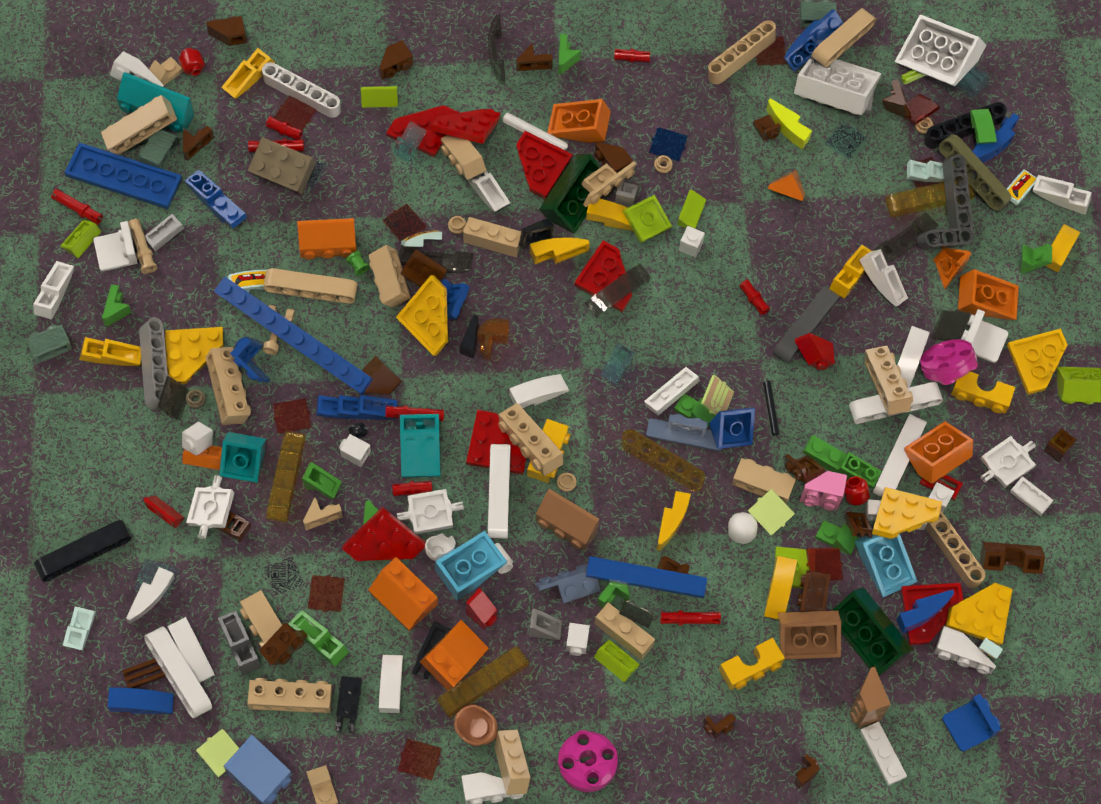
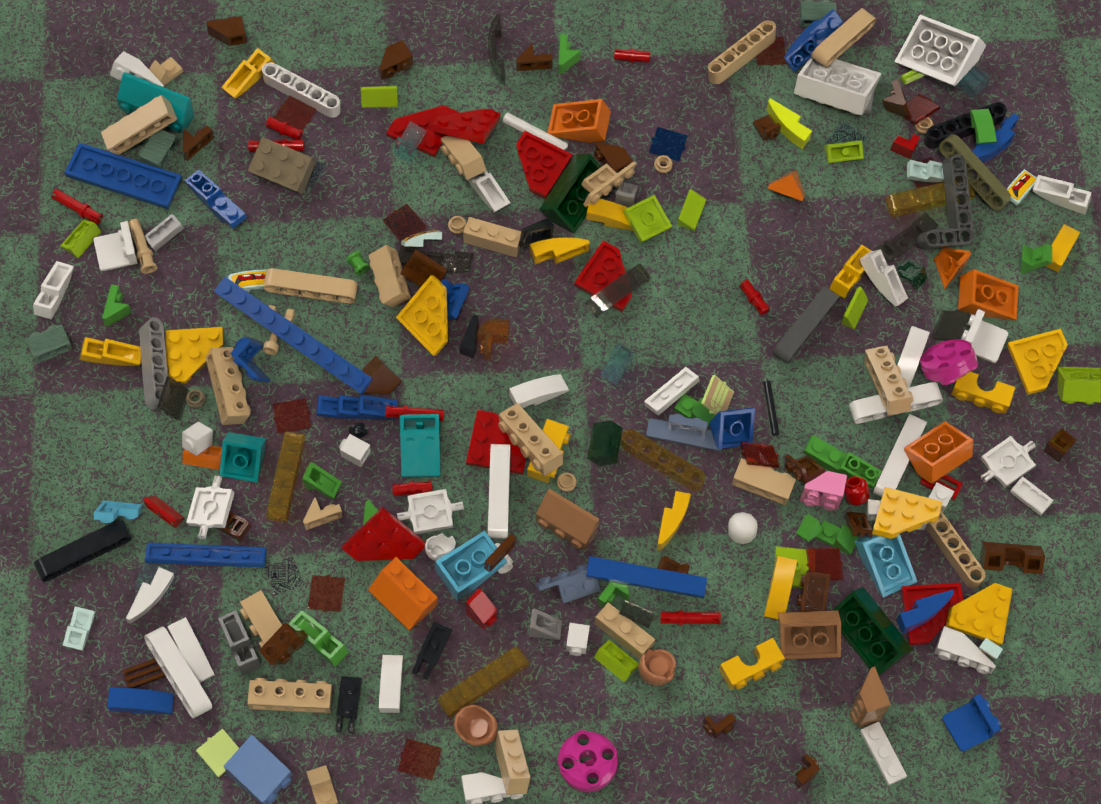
red head [178,48,205,76] -> none
orange slope [297,218,356,260] -> none
orange slope [420,620,489,691] -> none
white brick [679,226,705,258] -> none
yellowish green piece [748,488,795,536] -> none
red slope [795,333,835,370] -> none
none -> medium azure plate [94,500,142,523]
none -> blue tile [145,543,267,568]
none -> reddish brown tile [484,534,516,572]
none -> clear green brick [587,420,623,466]
none -> nougat piece [638,649,676,687]
none -> clear red piece [740,442,780,468]
none -> bright green slope [796,514,823,542]
none -> lime slope [824,140,864,163]
none -> lime slope [841,286,868,329]
none -> red panel [890,134,920,159]
none -> clear green bracket [896,258,928,290]

